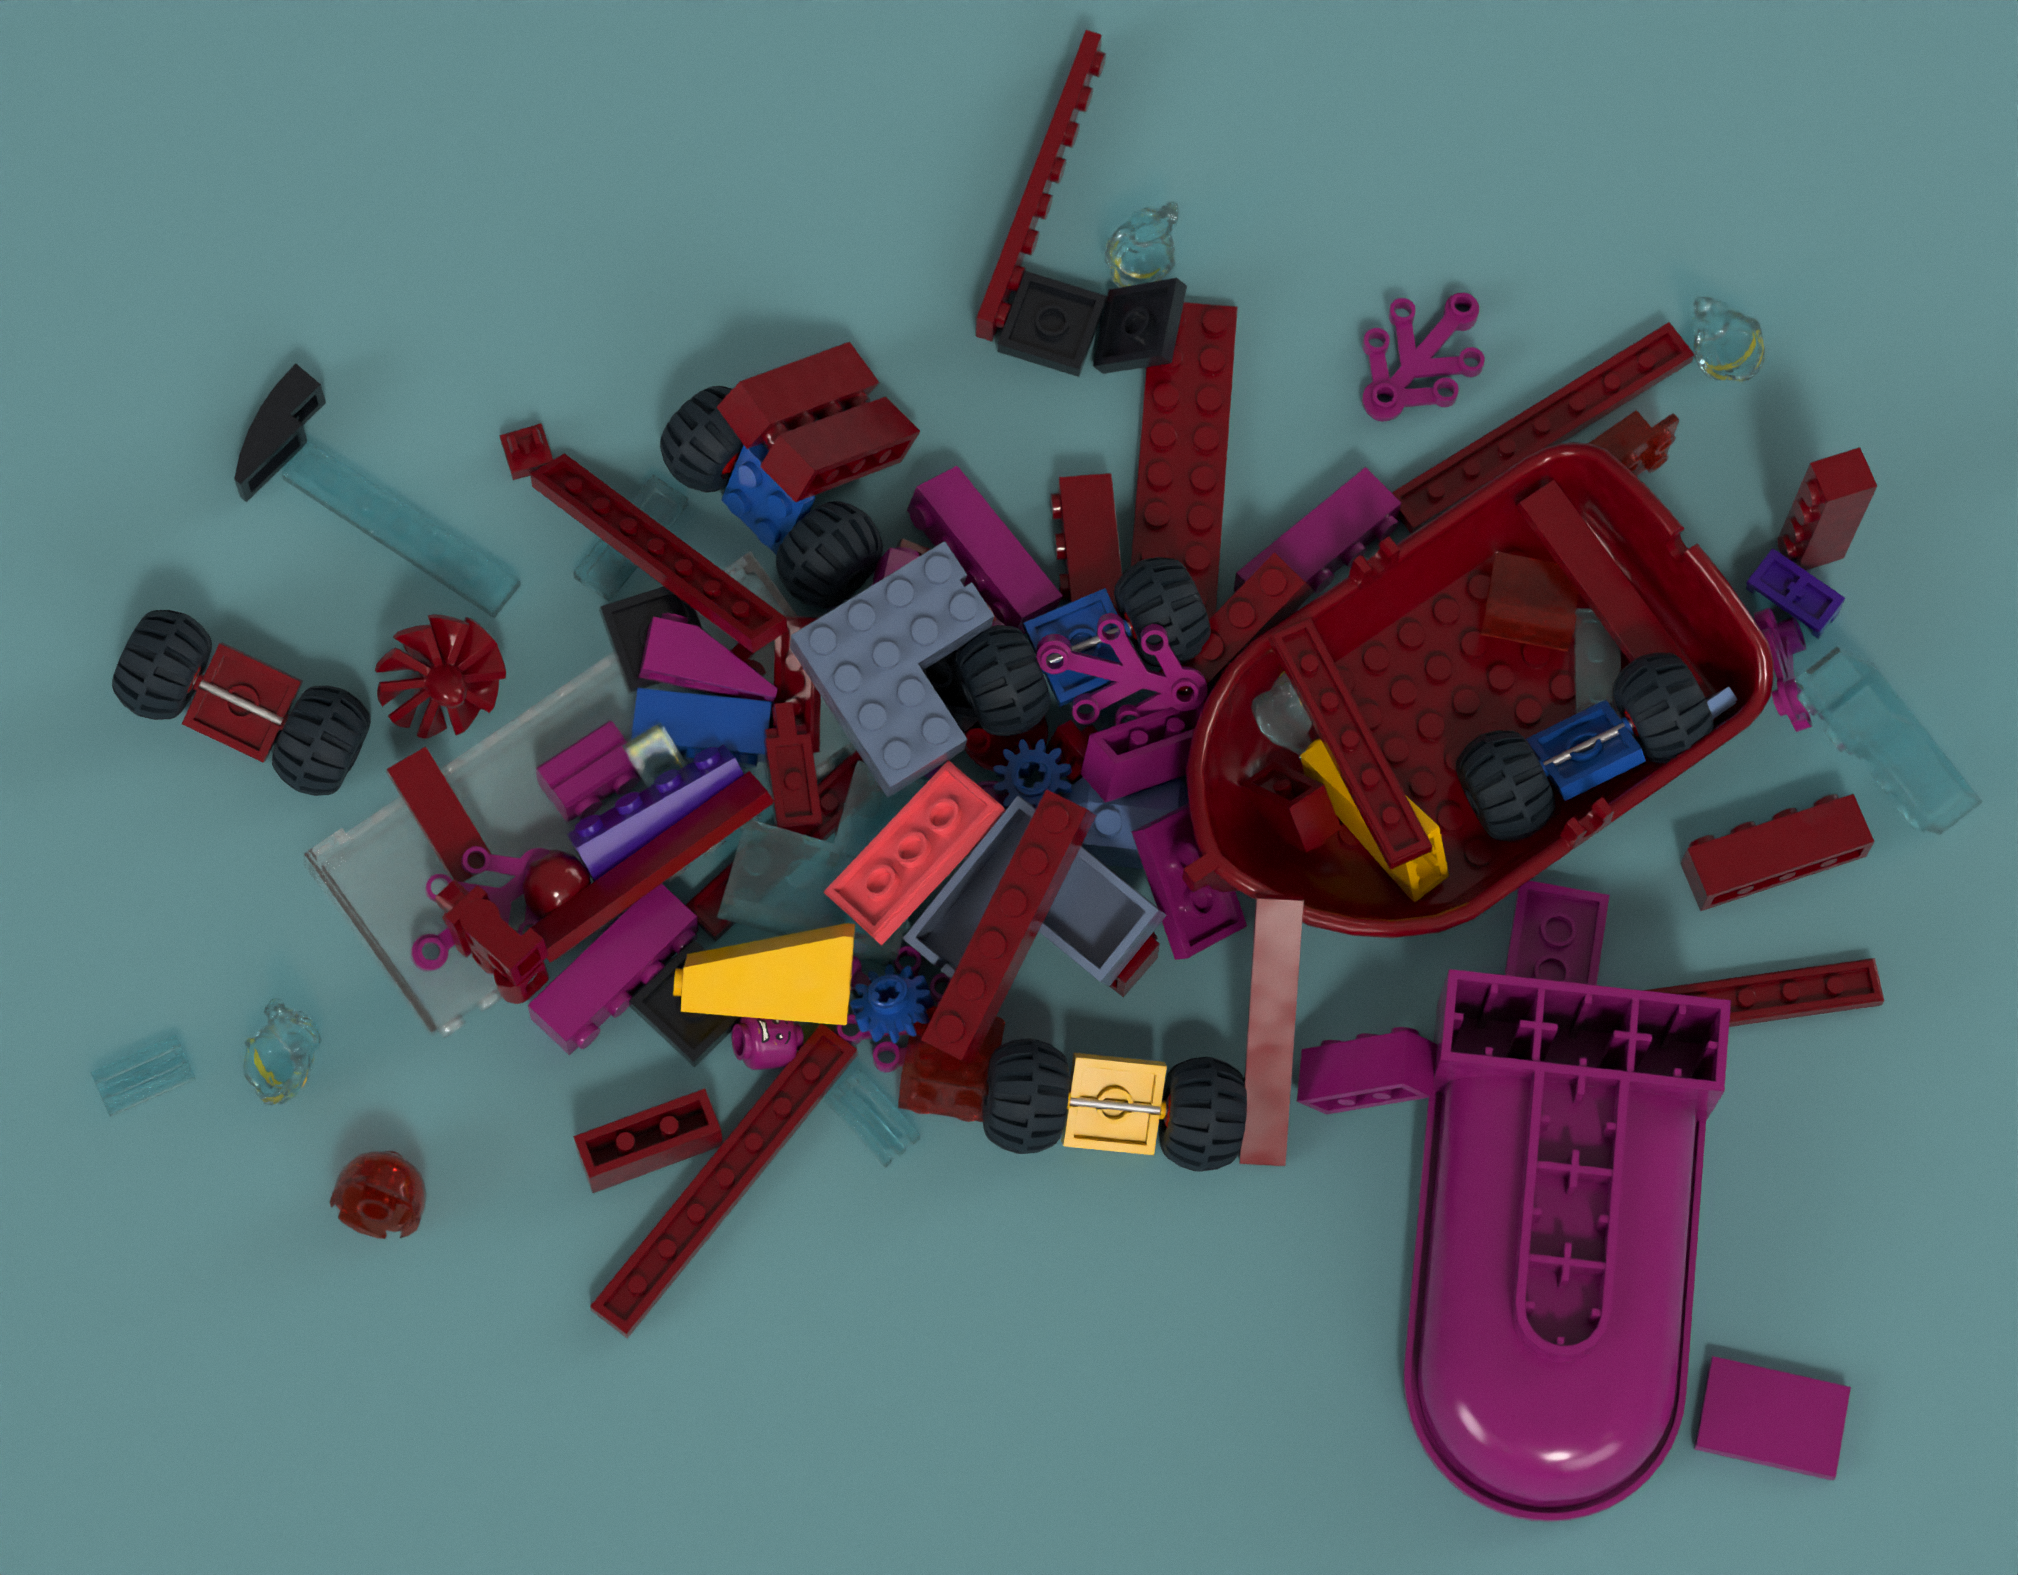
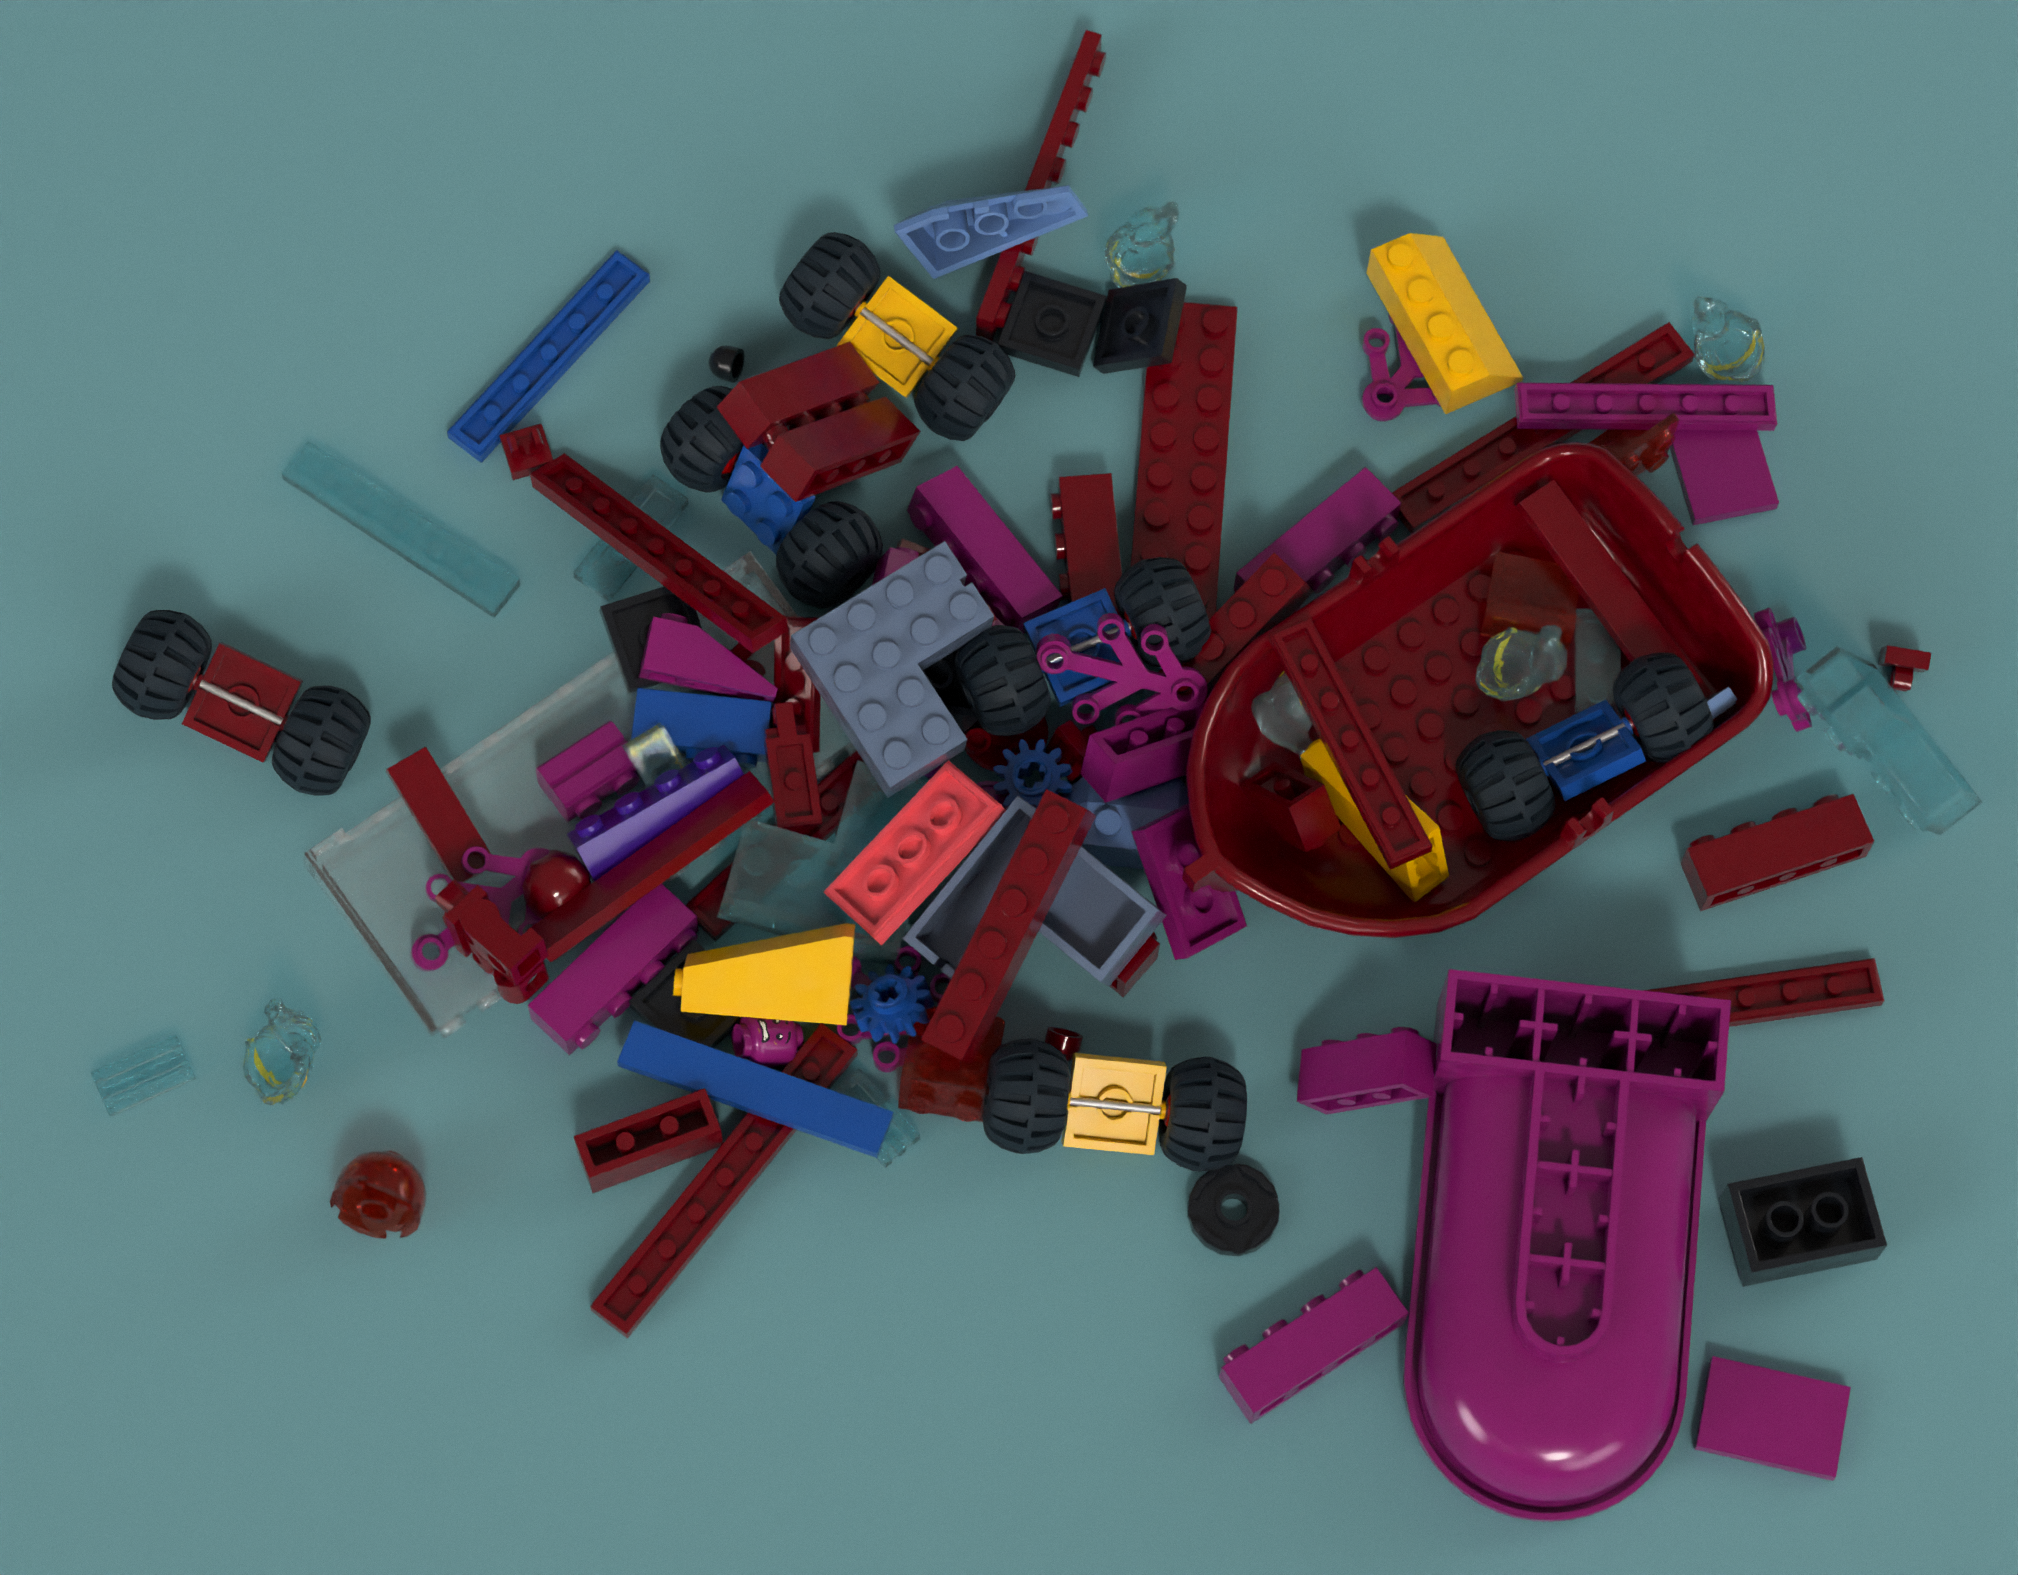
black slope [234,363,326,502] -> none
dark red piece [375,614,506,739] -> none
tile [1239,894,1304,1166] -> none
magenta plate [1504,880,1610,985] -> none
dark purple hinge [1746,548,1845,639] -> none
dark red brick [1777,447,1877,570] -> none
none -> blue tile [447,250,650,463]
none -> blue tile [617,1020,893,1158]
none -> black hinge [708,346,745,382]
none -> black plate [779,232,1016,441]
none -> medium blue wedge [894,185,1088,279]
none -> dark red hinge [1044,1027,1083,1062]
none -> black tile [1187,1164,1280,1256]
none -> magenta brick [1219,1267,1409,1424]
none -> yellow slope [1366,233,1523,415]
none -> clear light blue hair [1475,625,1567,701]
none -> magenta tile [1514,383,1777,431]
none -> magenta tile [1665,430,1779,525]
none -> black brick [1719,1157,1887,1287]
none -> dark red tile [1878,645,1931,692]

